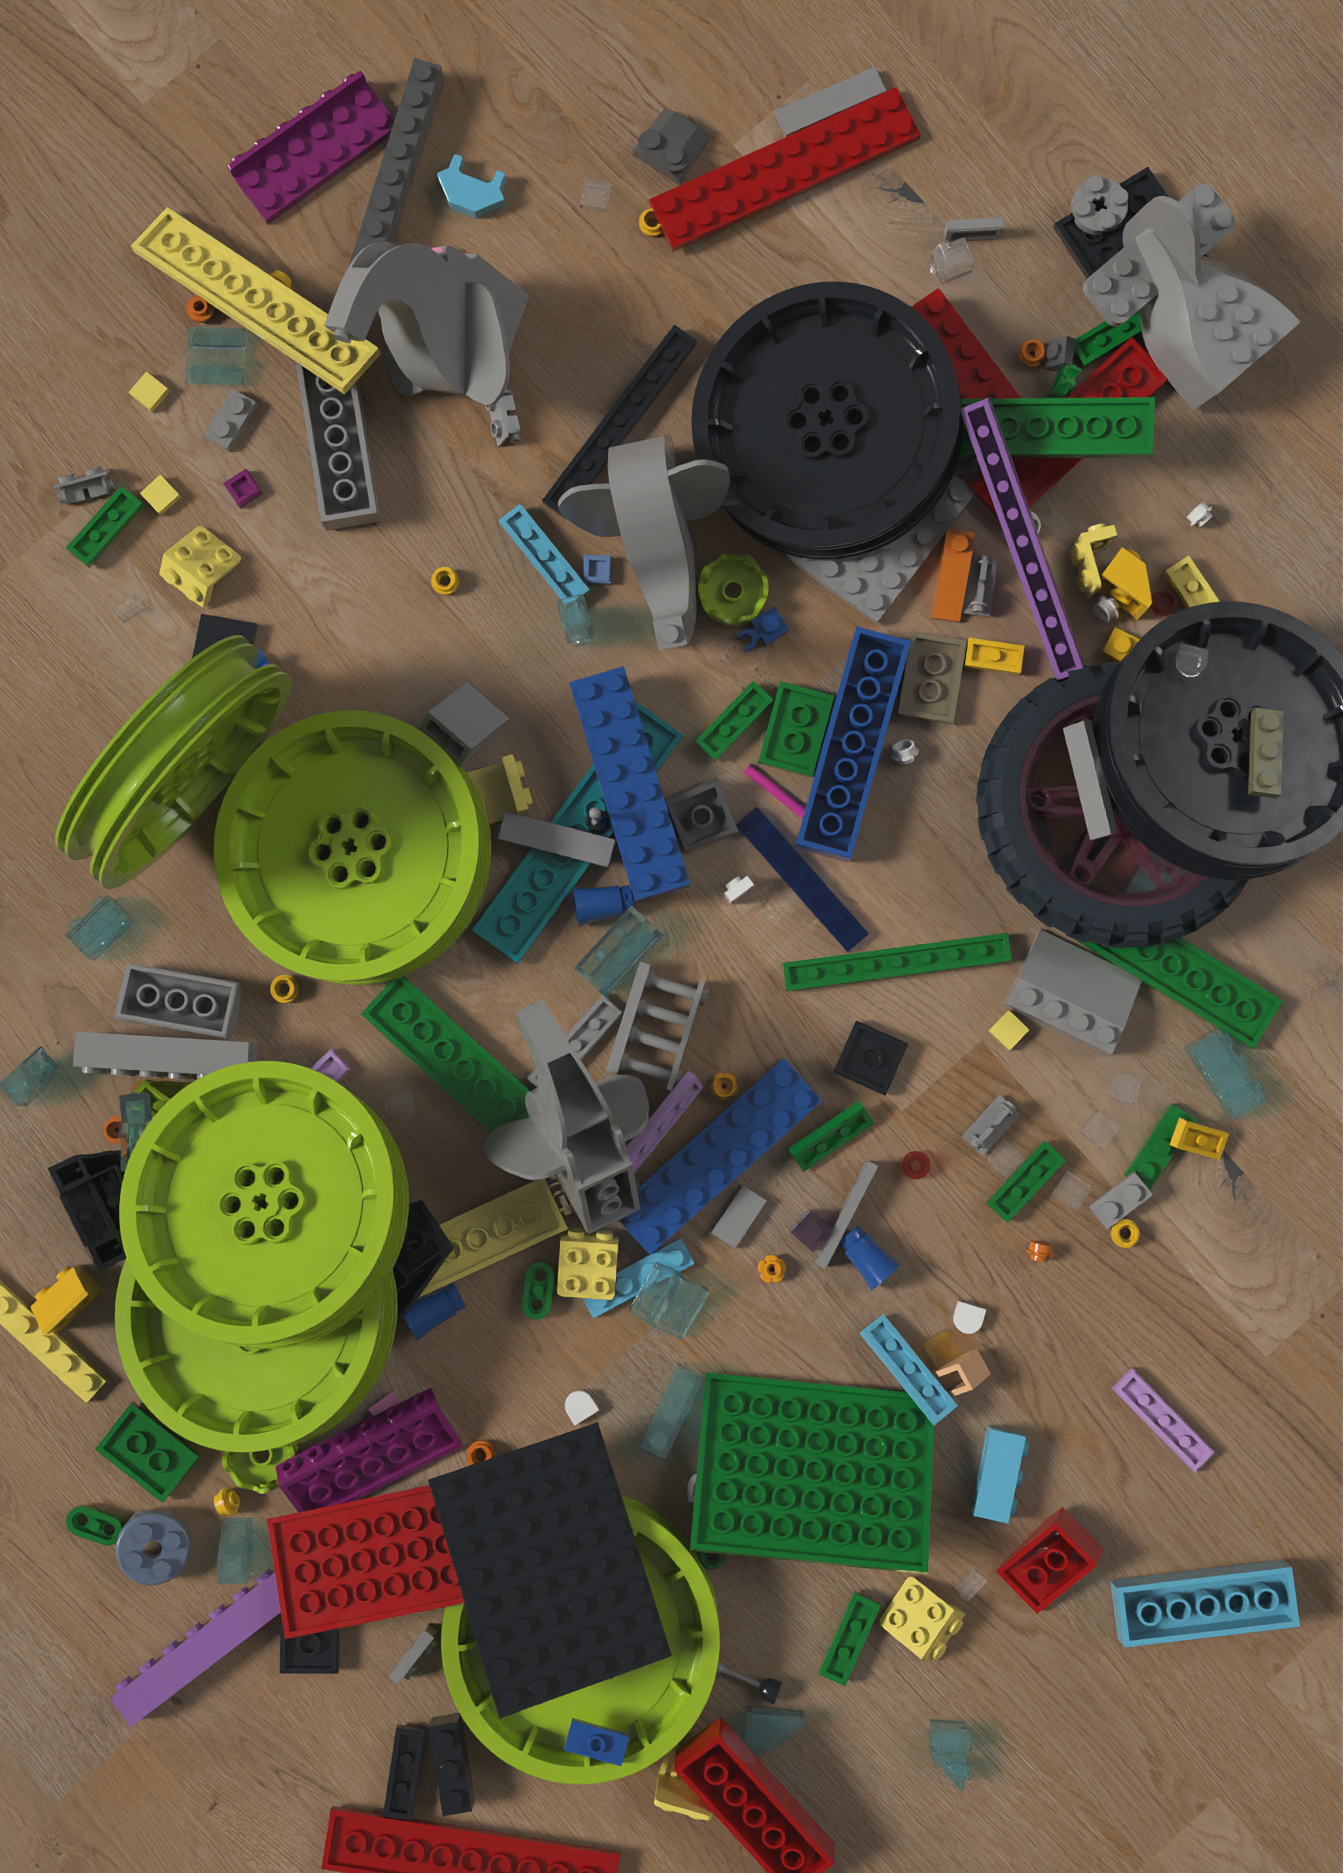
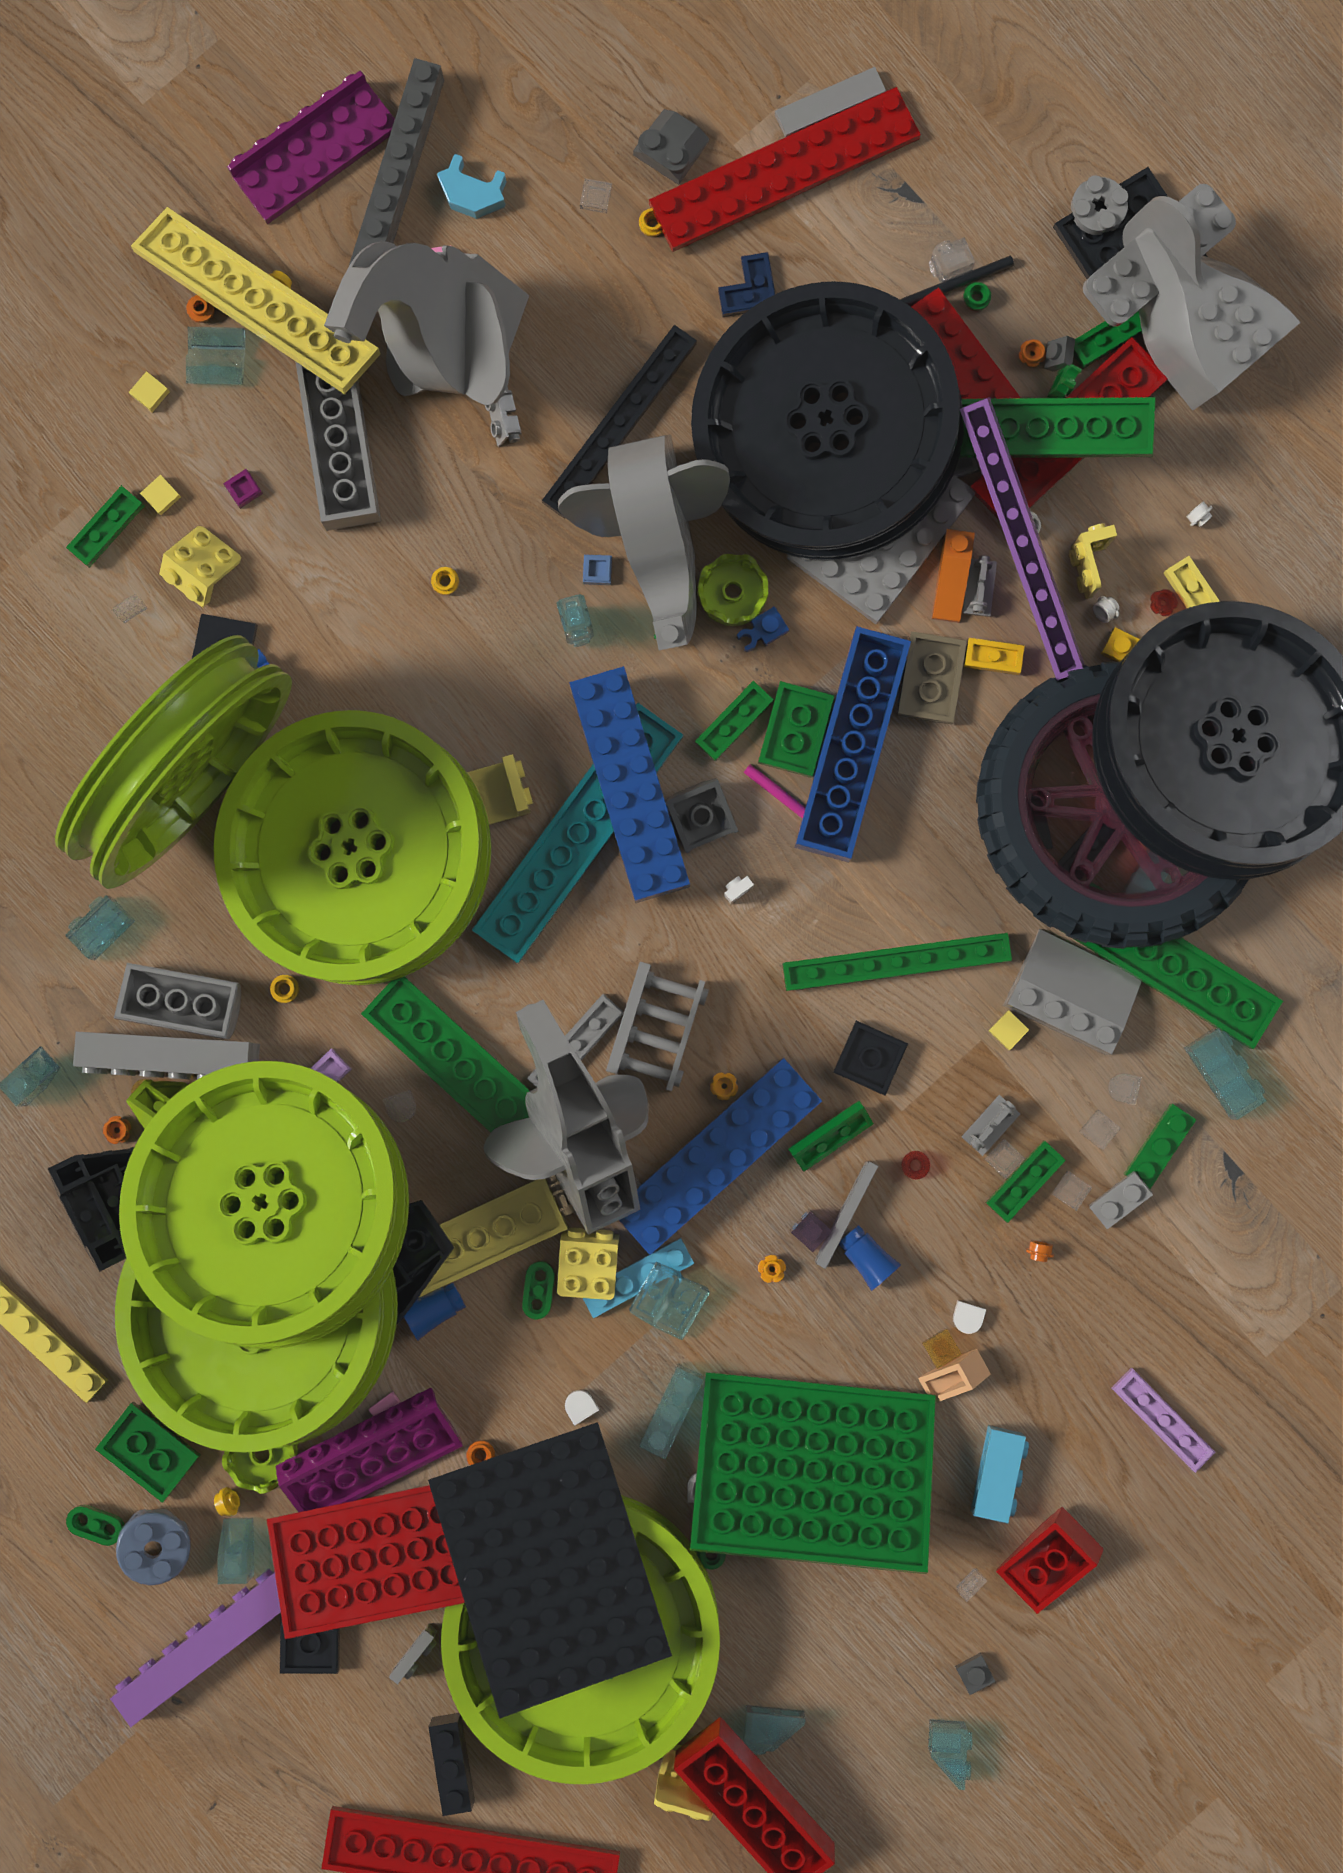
yellow slope [31,1265,104,1335] -> none
light grey hinge [52,466,115,505] -> none
clear light blue brick [118,1092,152,1171] -> none
light grey plate [203,388,258,452] -> none
black plate [383,1724,426,1821] -> none
light grey brick [418,682,509,766] -> none
medium azure plate [498,504,590,609] -> none
light grey tile [498,811,616,868] -> none
blue plate [564,1718,630,1766] -> none
blue plant [572,885,634,927] -> none
clear light blue brick [574,906,664,998] -> none
black hinge [586,808,609,833] -> none
lavender tile [626,1071,704,1173] -> none
light grey tile [711,1185,767,1249] -> none
hinge [716,1662,782,1705] -> none
clear blue tile [736,807,869,953] -> none
green plate [818,1591,881,1686] -> none
medium azure plate [860,1314,958,1425] -> none
light yellow bracket [879,1577,965,1662] -> none
white plate [891,739,919,764] -> none
light grey tile [944,218,1003,242] -> none
light grey tile [1063,720,1118,840] -> none
yellow slope [1098,547,1152,620] -> none
yellow plate [1110,1219,1140,1248] -> none
medium azure brick [1110,1560,1300,1647] -> none
yellow plate [1170,1118,1229,1160] -> none
clear tile [1176,643,1209,677] -> none
olive plate [1248,708,1284,799] -> none
none -> dark blue tile [718,252,775,317]
none -> black bar [900,255,1014,307]
none -> dark grey plate [955,1653,995,1695]
none -> green plate [963,282,991,311]

